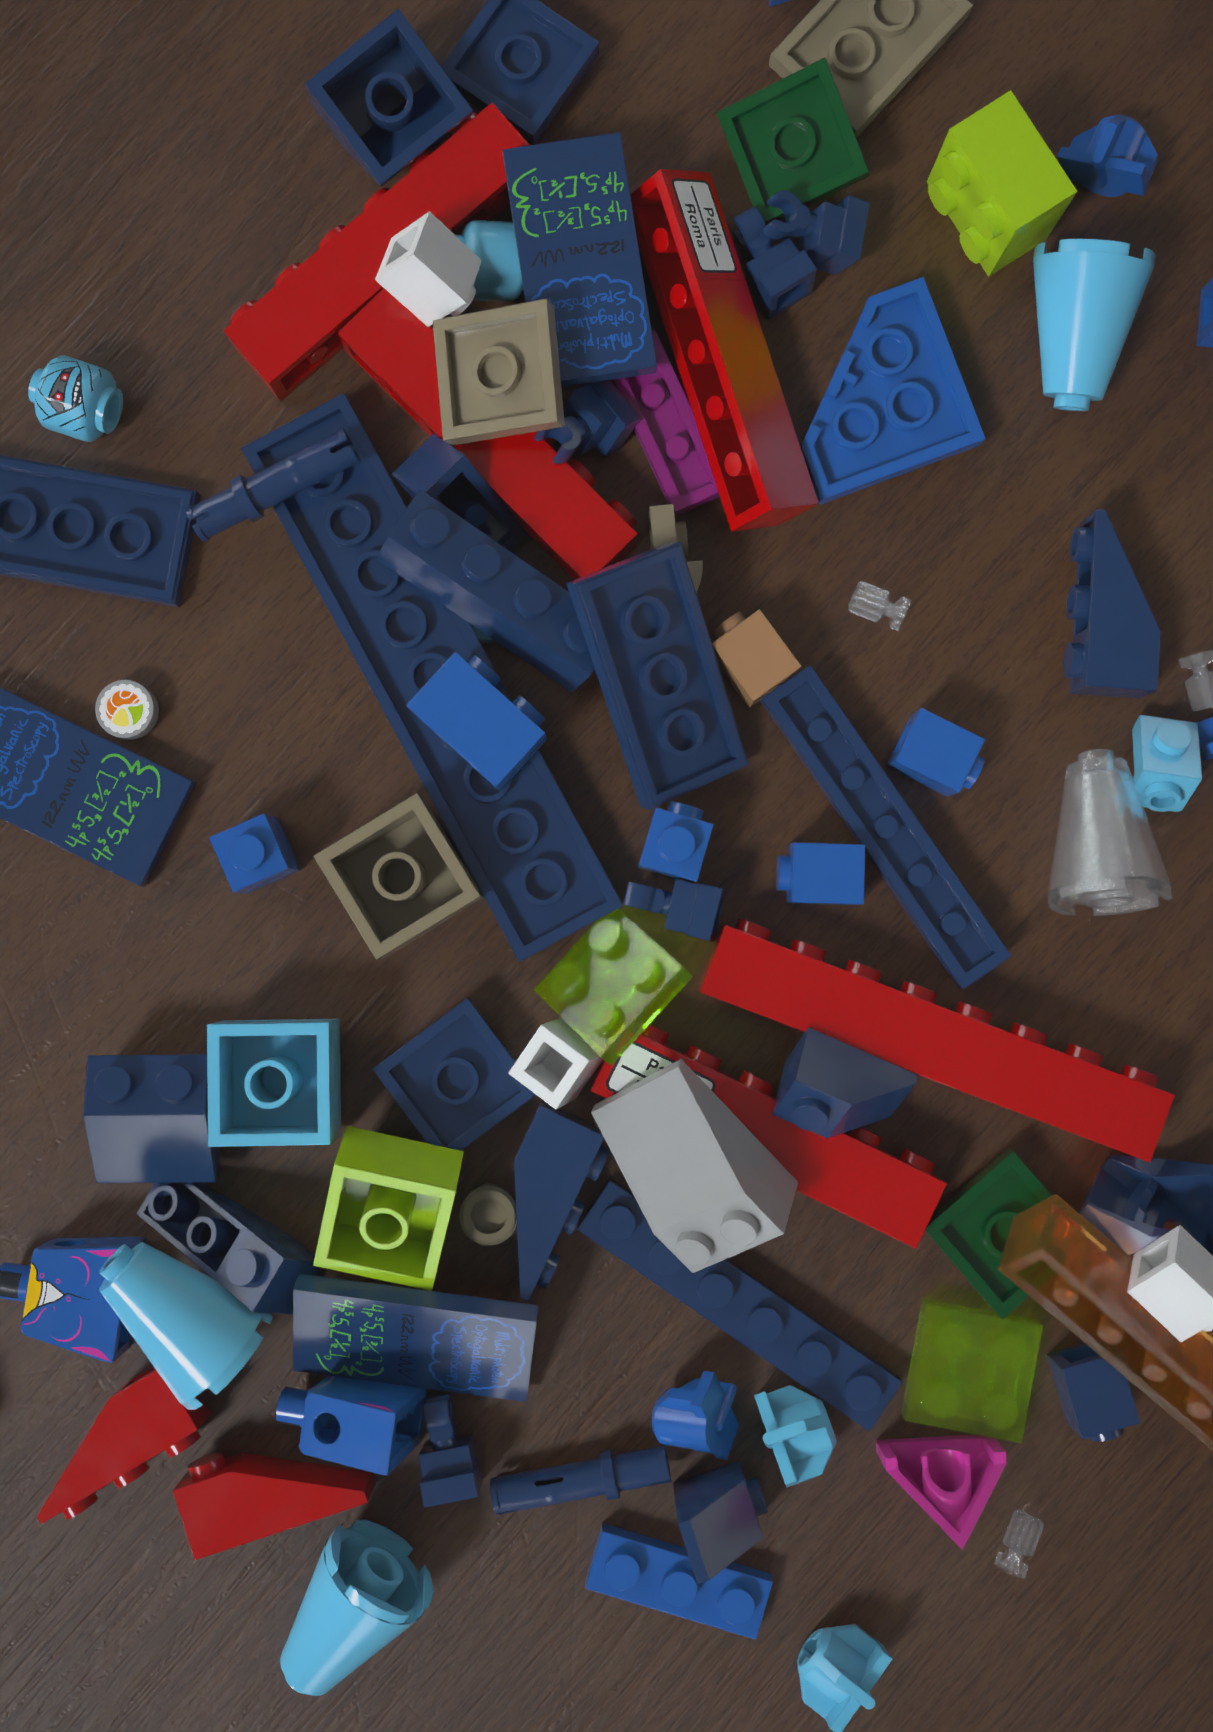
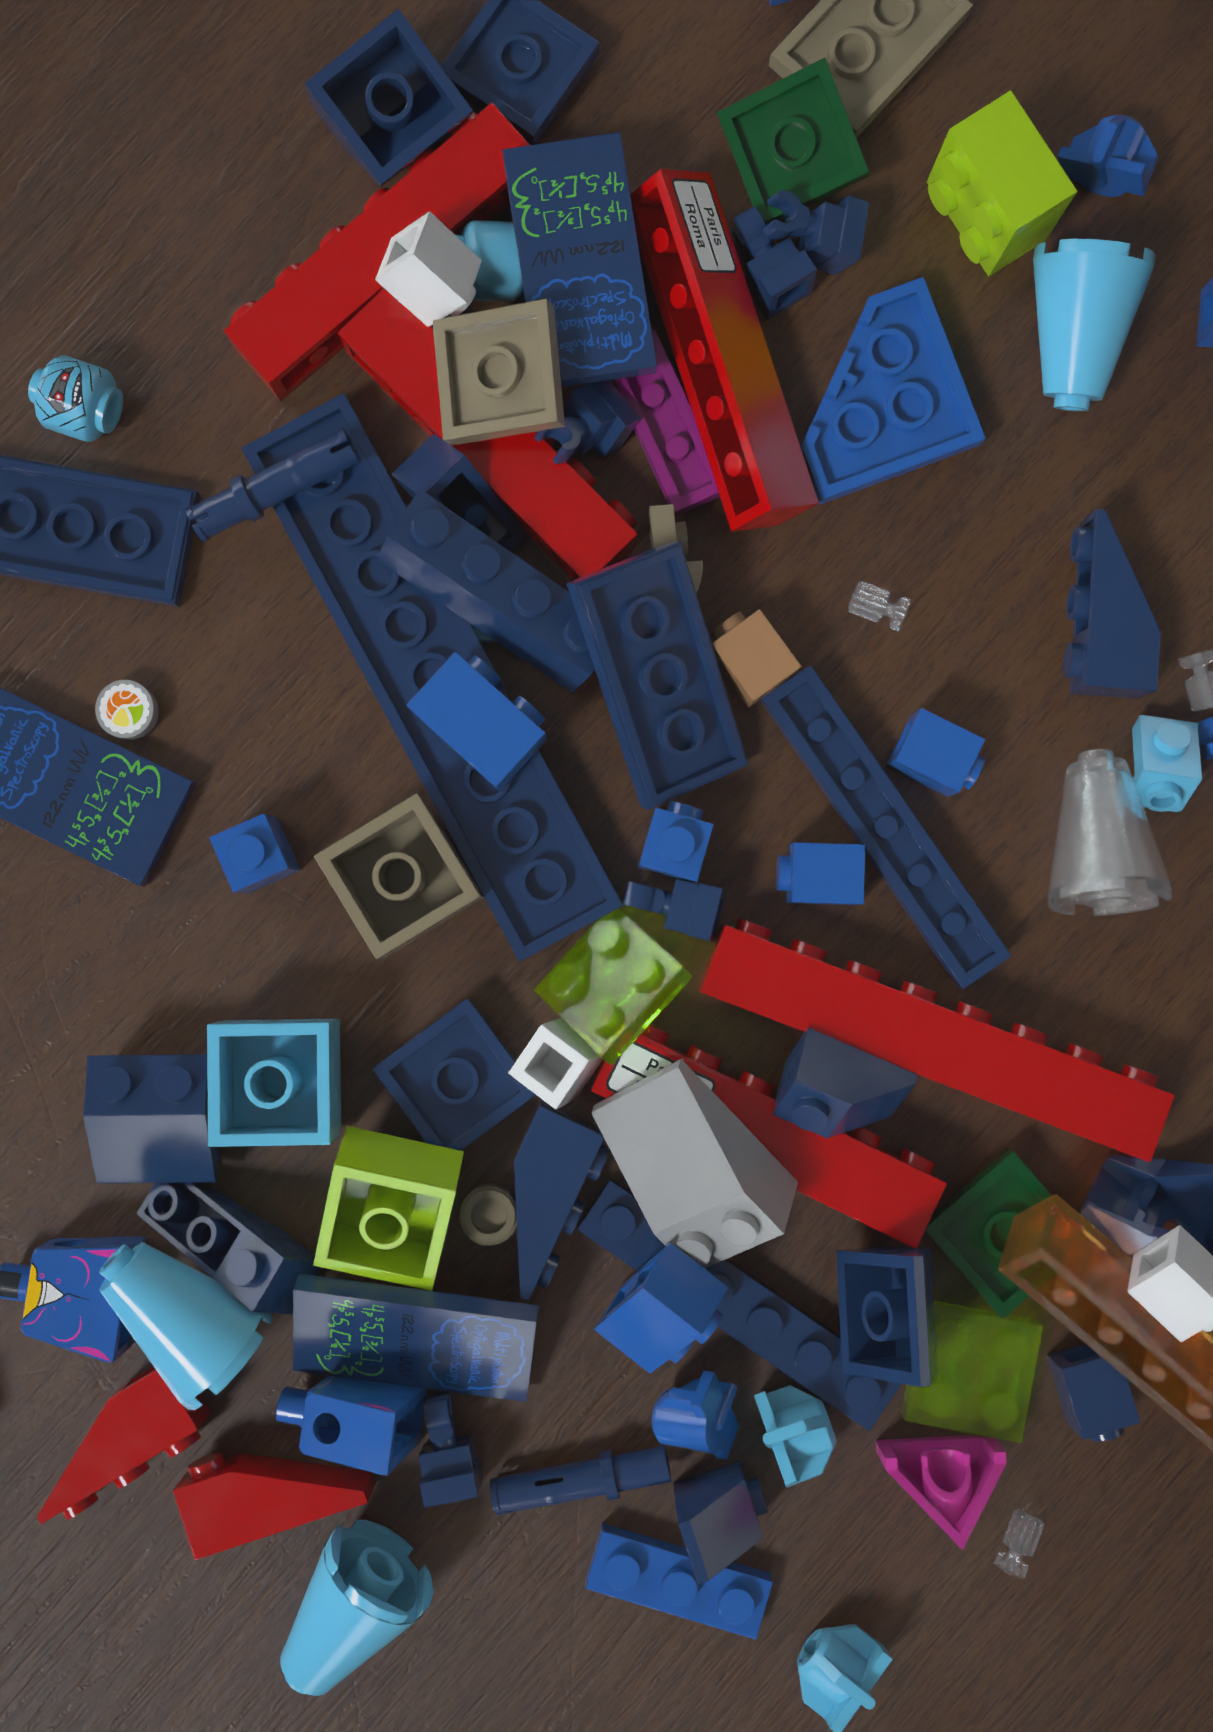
none -> blue brick [594,1242,729,1373]
none -> dark blue slope [836,1246,938,1387]

